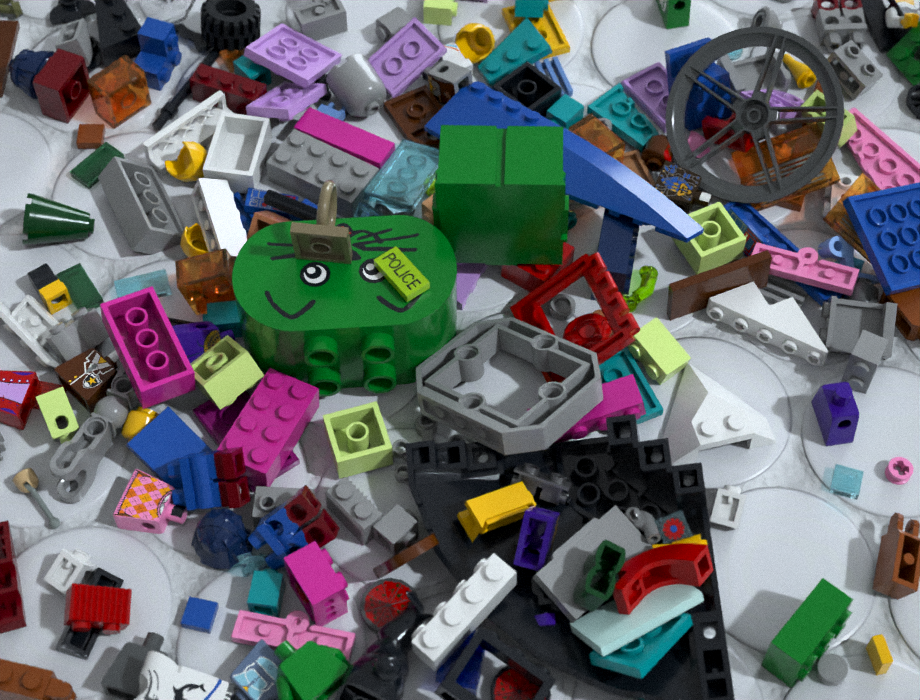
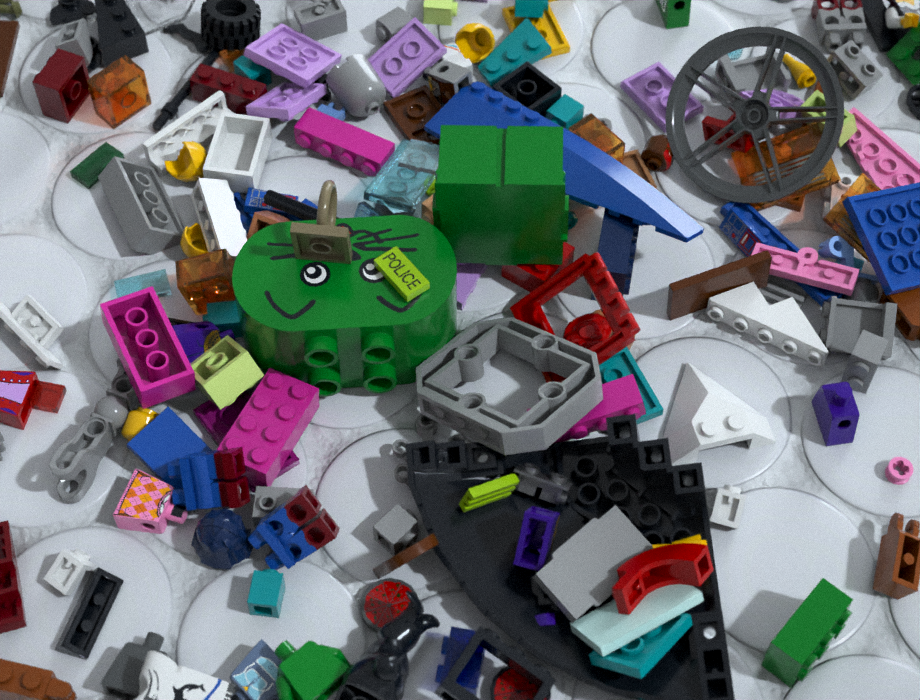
dark blue helmet [9,49,54,99] -> none
hinge [13,468,60,529] -> none
dark green cone [22,193,95,245] -> none
leg [27,263,72,315] -> none
yellowish green torso [36,387,79,444] -> none
light grey brick [45,306,109,363] -> none
reddish brown torso [54,348,119,414] -> none
clear green tile [56,263,104,310] -> none
red brick [64,583,132,634] -> none
dark orange tile [76,124,105,149] -> none
blue brick [131,17,182,91] -> none
blue tile [180,596,219,633] -> none
bright pink hinge [231,610,356,662] -> none
clear light blue tile [237,553,269,578] -> none
light grey brick [266,129,380,218] -> none
dark pink piece [284,541,349,627] -> none
yellowish green brick [323,401,393,479] -> none
light grey brick [325,477,383,545] -> none
white brick [411,553,517,672] -> none
yellow window [456,481,536,543] -> none
medium blue tile [534,56,573,97] -> none
light grey tile [549,294,576,321] -> none
dark green brick [573,540,626,612] -> none
teal wing [587,83,659,152] -> none
clear neon green arm [623,266,658,312] -> none
light grey arm [625,507,661,544] -> none
yellowish green brick [628,317,691,385] -> none
torso [654,160,712,214] -> none
tile [655,510,693,544] -> none
blue bracket [665,37,732,131] -> none
yellowish green brick [671,201,746,274] -> none
bright pink tile [688,131,710,158] -> none
light grey brick [751,6,783,29] -> none
light grey tile [816,653,848,686] -> none
clear light blue tile [829,464,864,500] -> none
yellow tile [866,634,893,676] -> none
none -> clear piece [398,139,440,175]
none -> lime tile [459,473,520,512]

